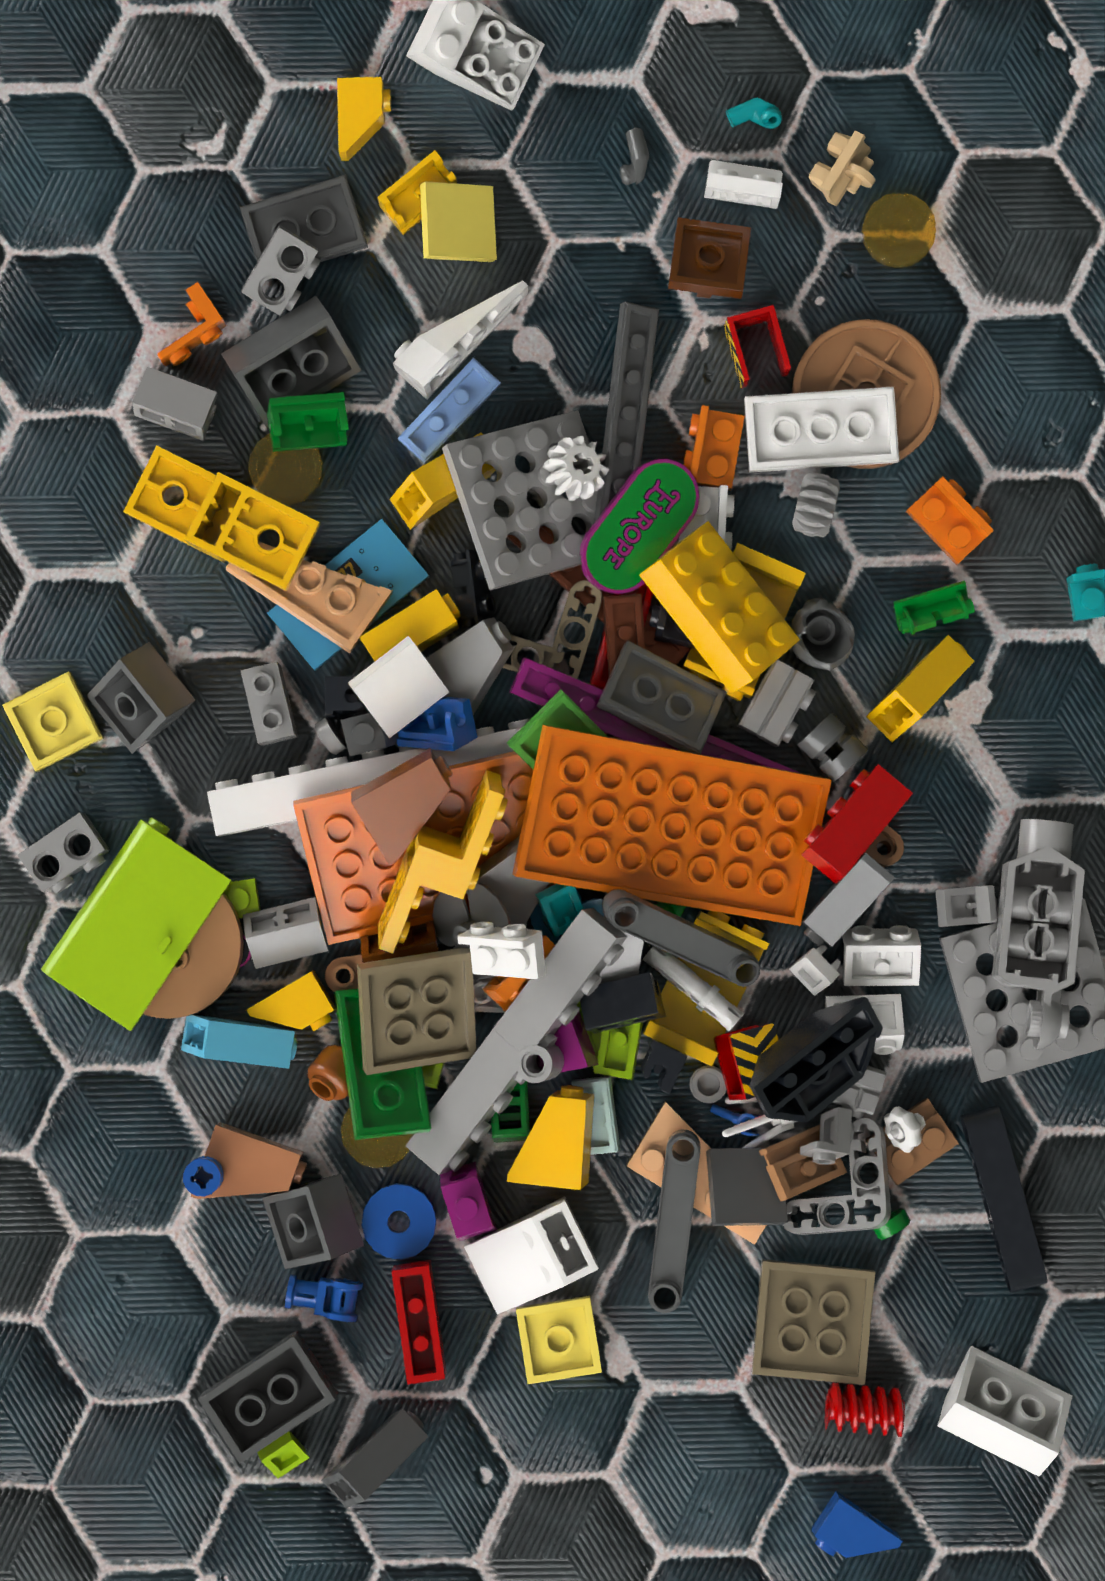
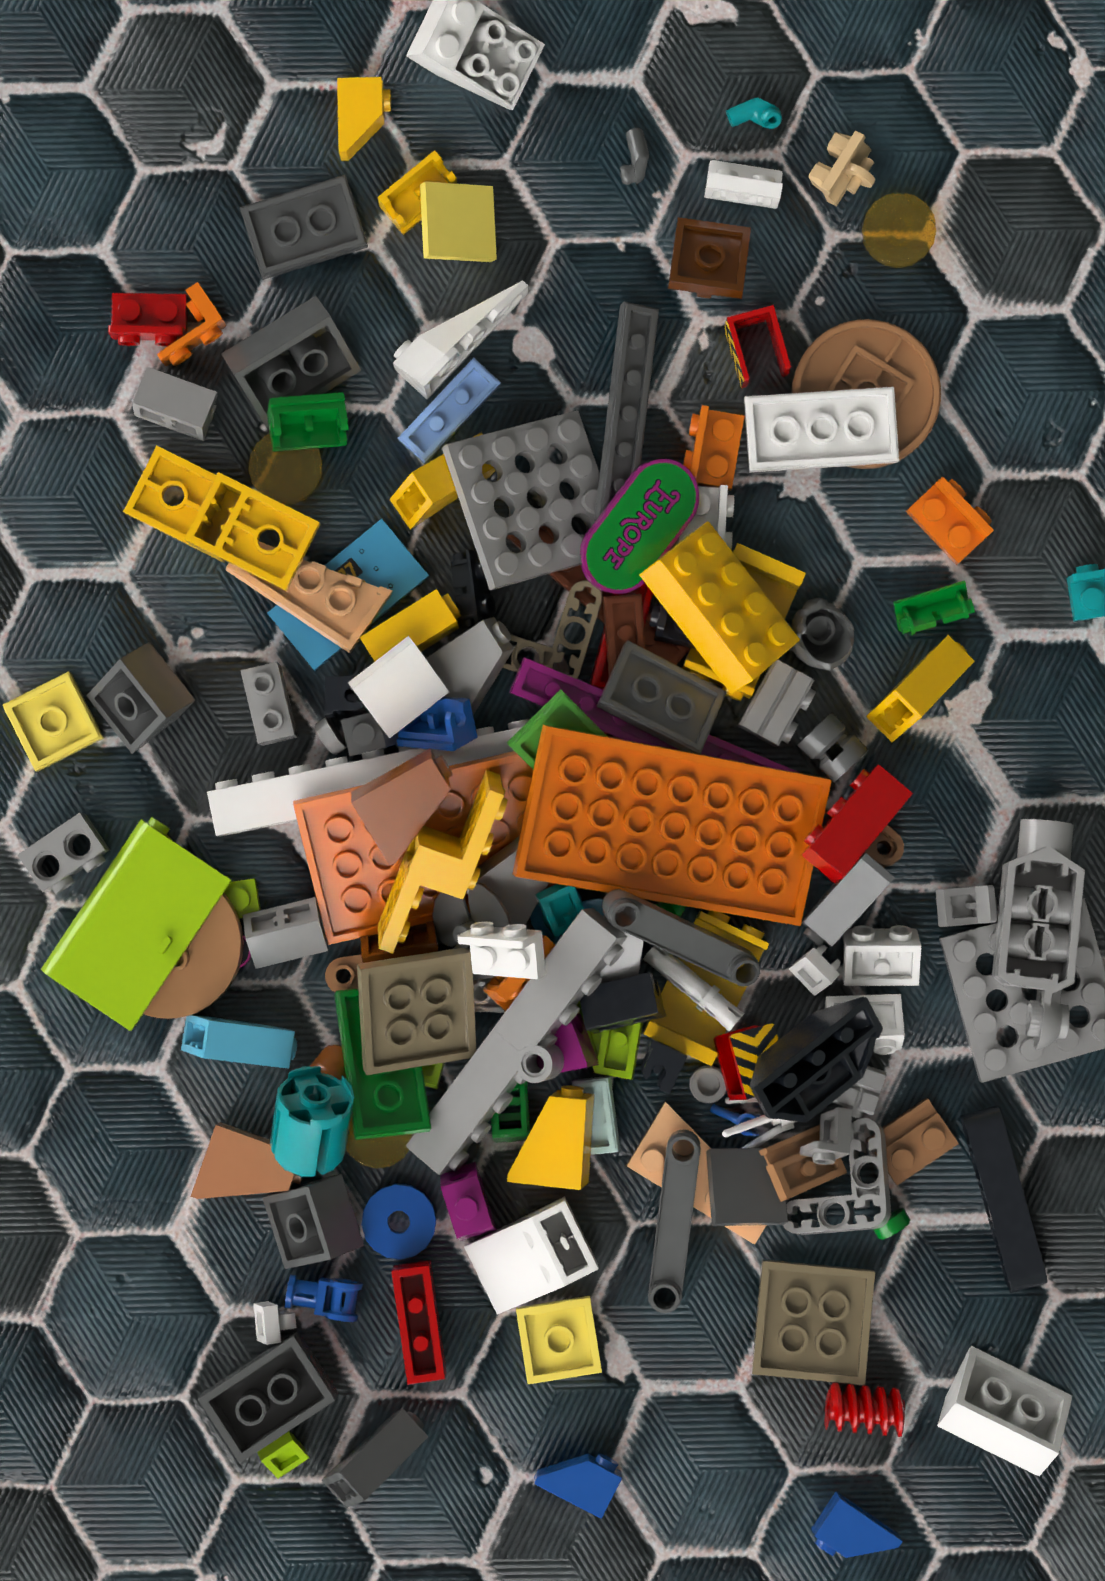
blue wheel [183,1156,224,1197] -> none
light grey brick [241,225,321,316] -> none
yellow slope [247,971,336,1031] -> none
white gear [542,436,609,501] -> none
light grey gear [792,473,840,537] -> none
white piece [884,1106,926,1153] -> none
none -> red bracket [108,293,188,347]
none -> white tile [254,1301,296,1345]
none -> teal cylinder [270,1066,354,1177]
none -> blue slope [534,1453,622,1519]

